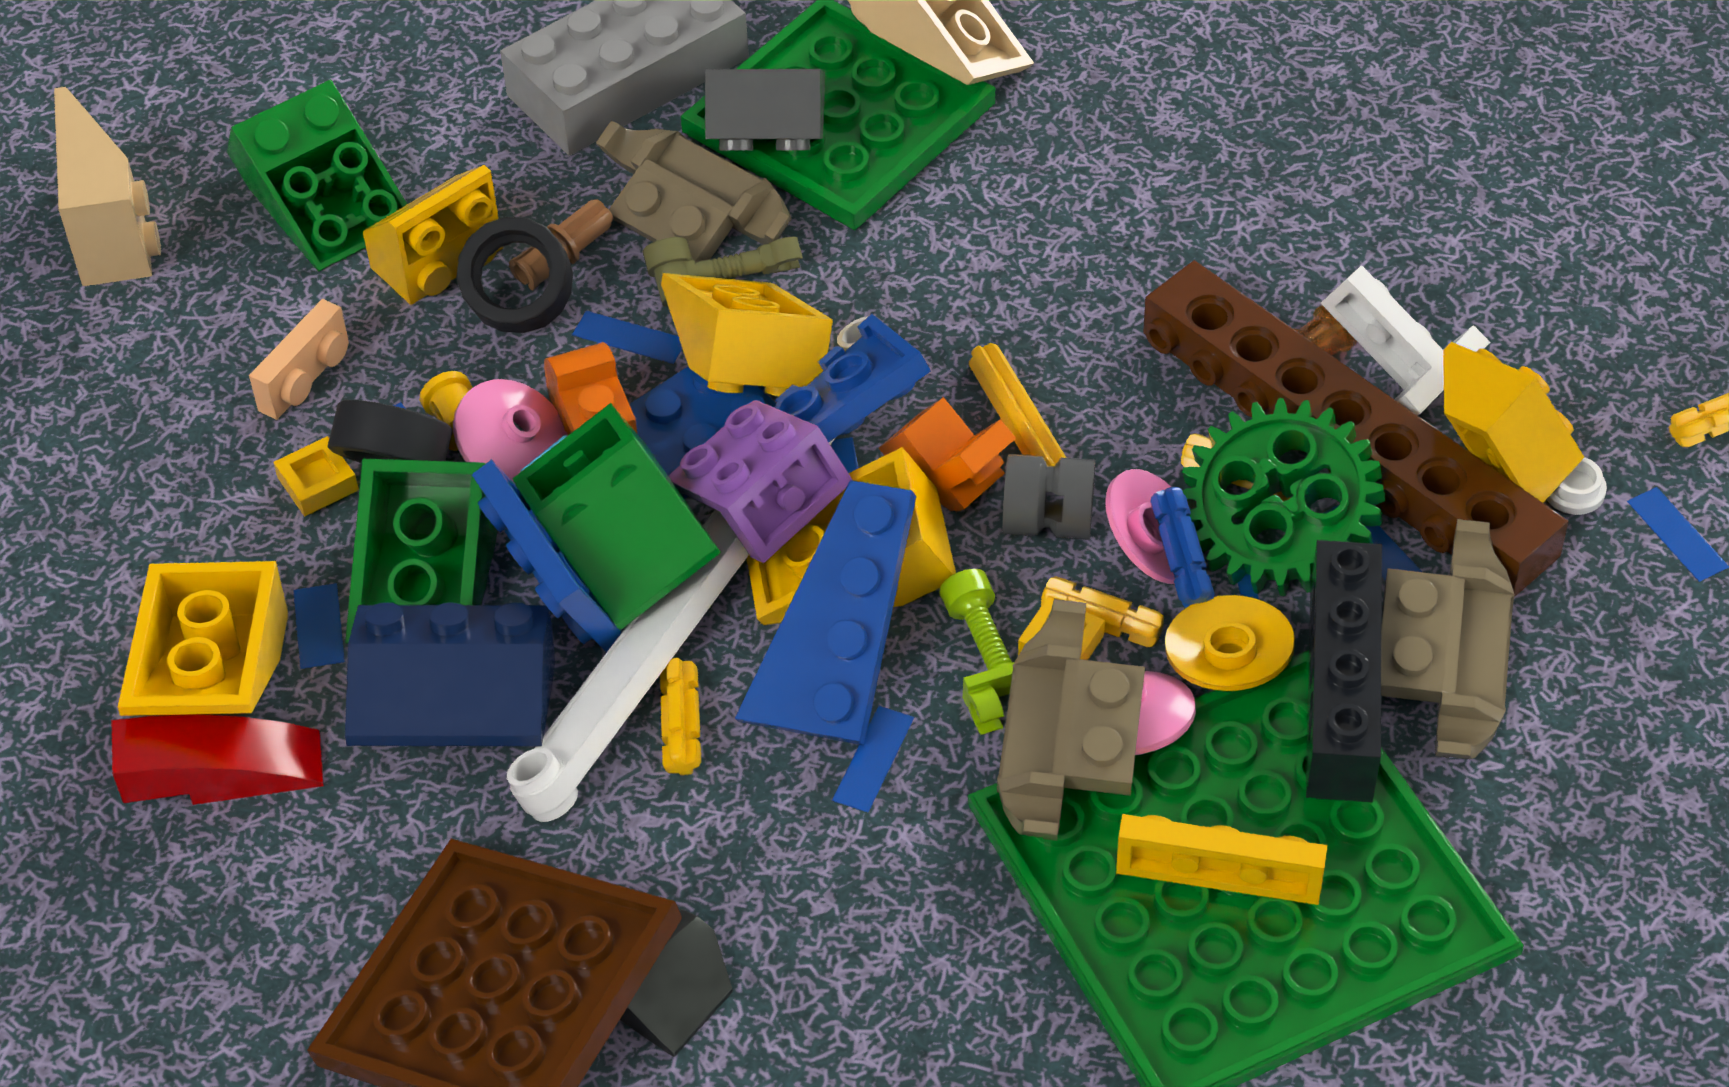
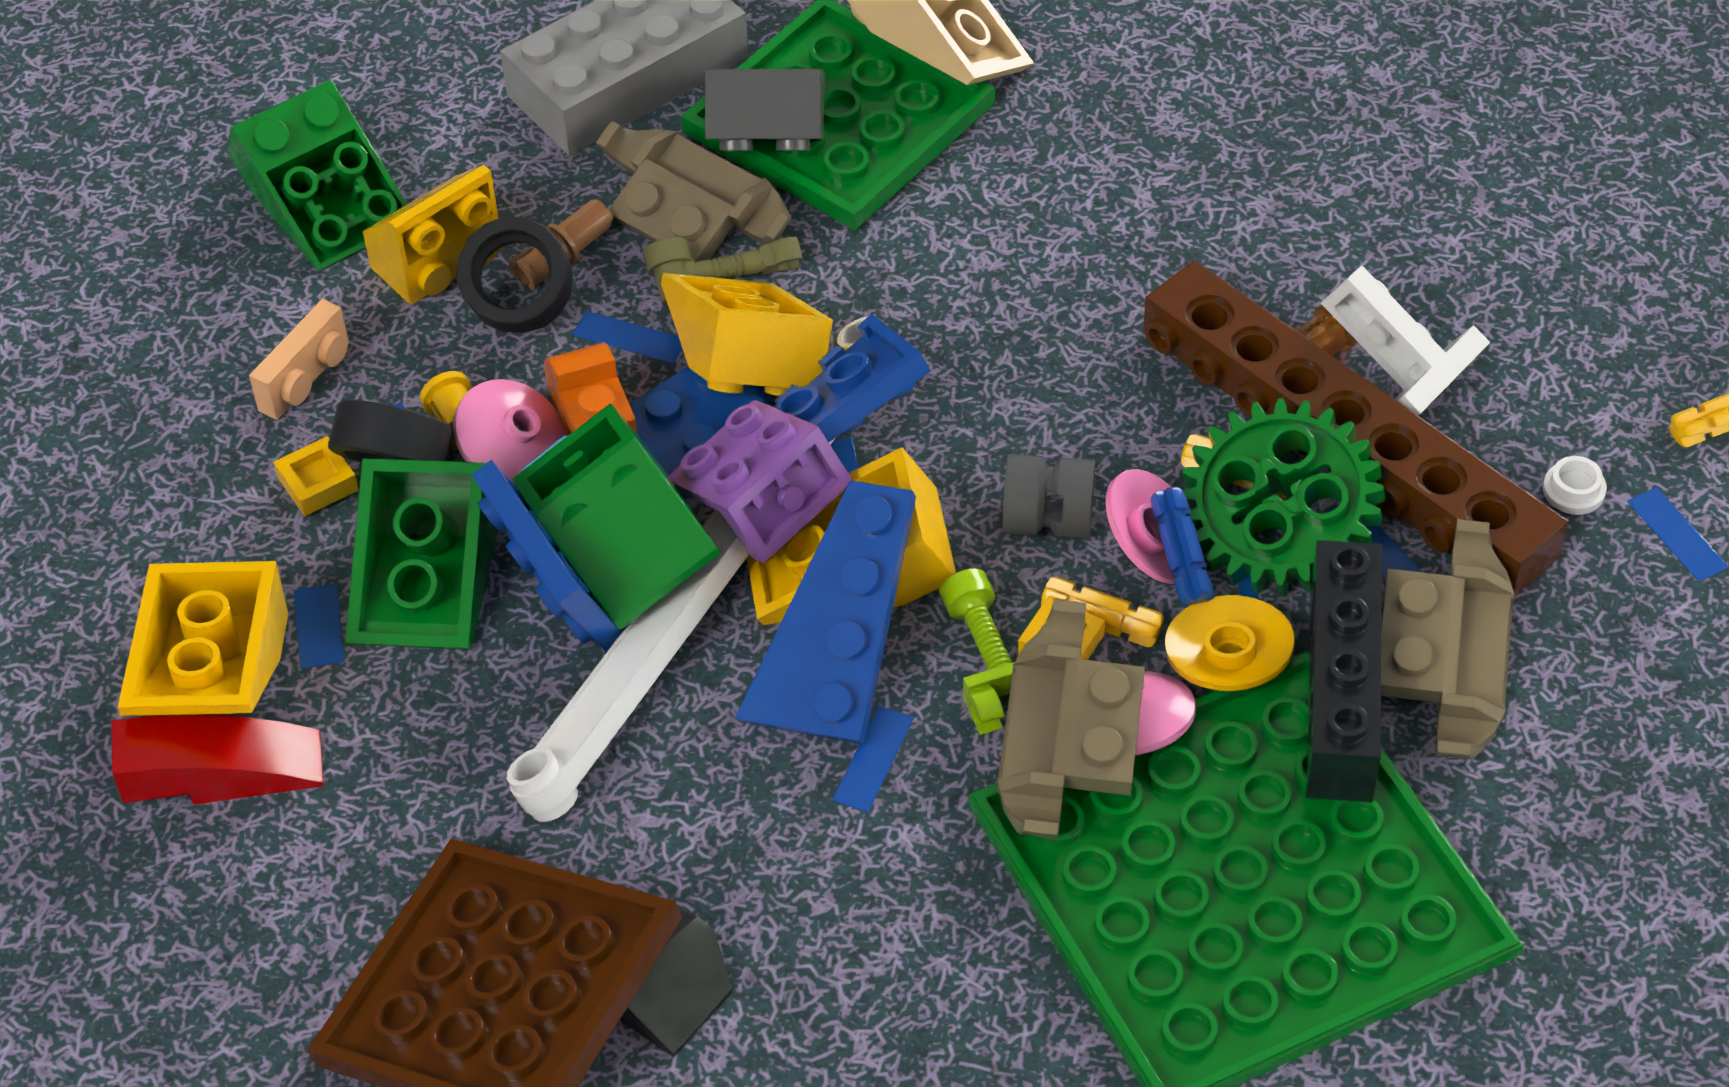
tan slope [54,87,161,286] -> none
dark blue slope [345,602,555,746] -> none
yellow axle [660,657,701,775] -> none
orange brick [879,397,1016,511] -> none
yellow axle [969,343,1067,466] -> none
yellow plate [1116,814,1328,905] -> none
yellow slope [1443,342,1584,503] -> none

